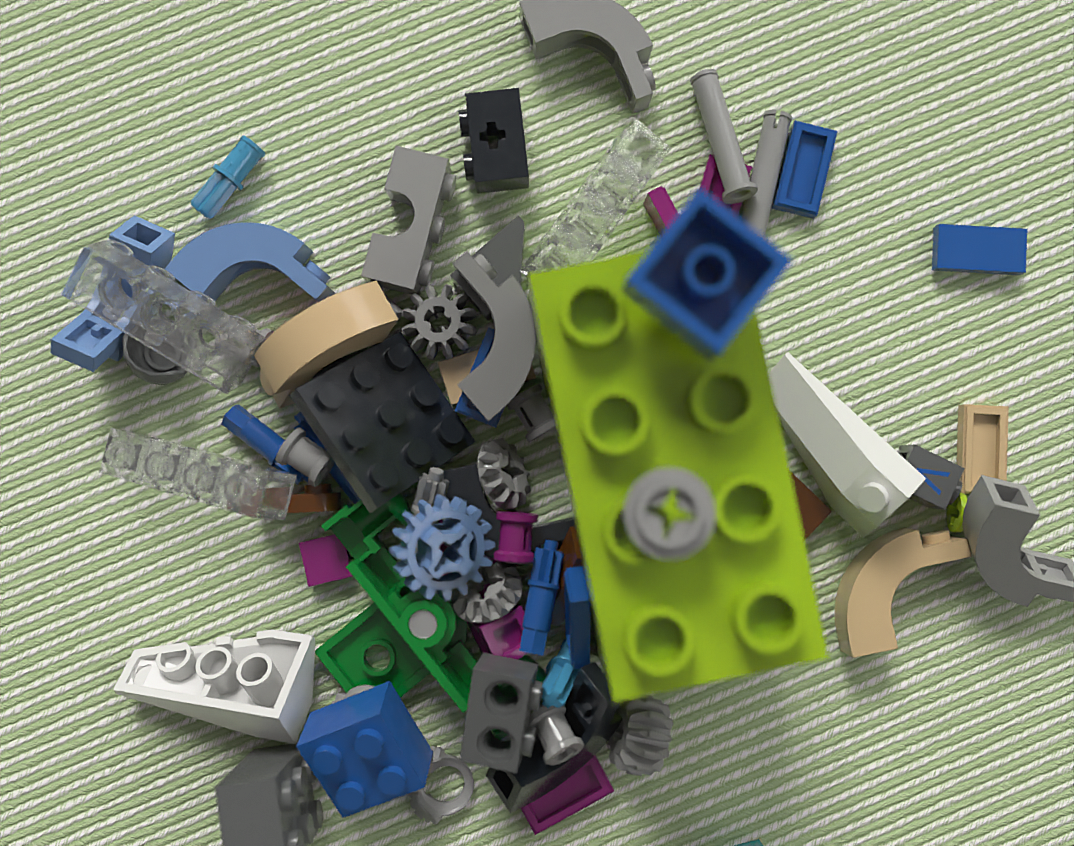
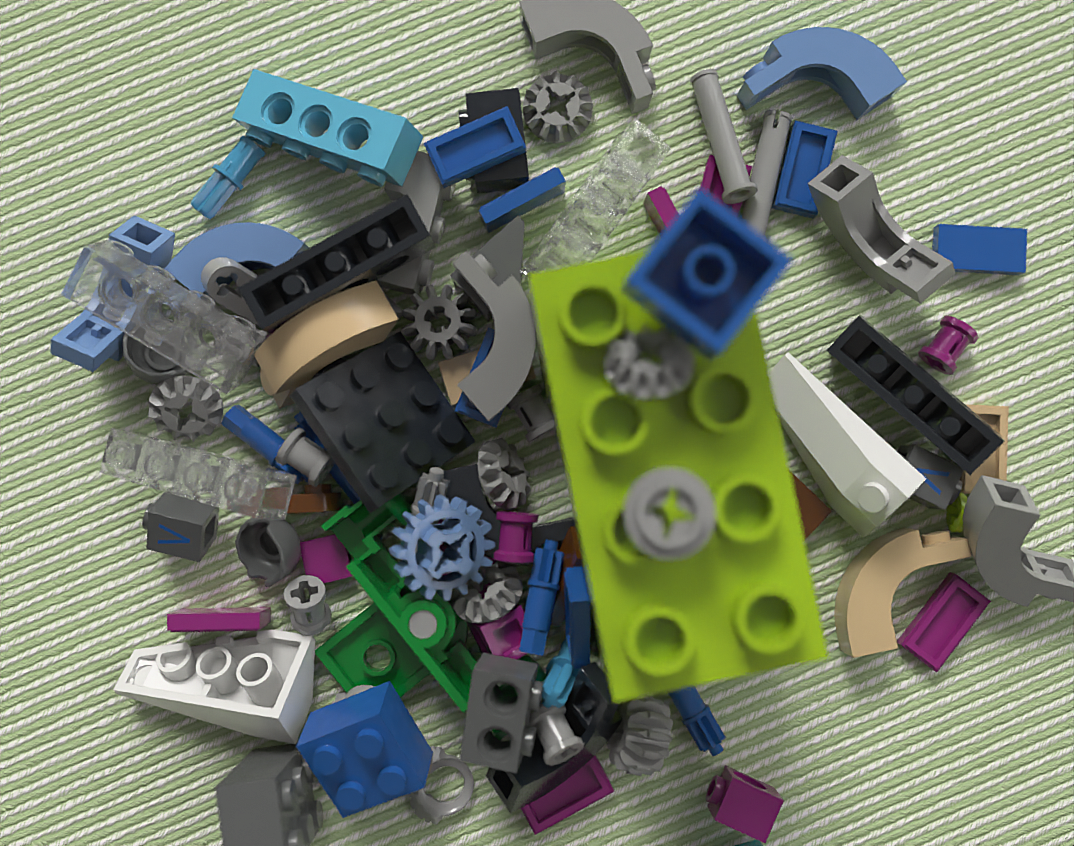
none -> dark grey brick [142,488,220,562]
none -> light grey gear [148,376,224,442]
none -> magenta tile [167,607,271,632]
none -> light grey beam [201,257,259,324]
none -> medium azure brick [232,69,423,187]
none -> dark grey hair [235,514,301,587]
none -> black brick [238,194,436,334]
none -> light grey bush [283,575,332,635]
none -> blue tile [424,106,527,188]
none -> blue tile [479,167,566,233]
none -> light grey gear [523,71,593,143]
none -> light grey gear [604,324,694,399]
none -> blue piece [667,686,726,756]
none -> magenta brick [706,765,784,843]
none -> medium blue arch [737,27,907,120]
none -> light grey arch [808,155,955,304]
none -> black brick [826,315,1005,475]
none -> magenta tile [897,572,991,672]
none -> magenta bush [918,315,979,375]

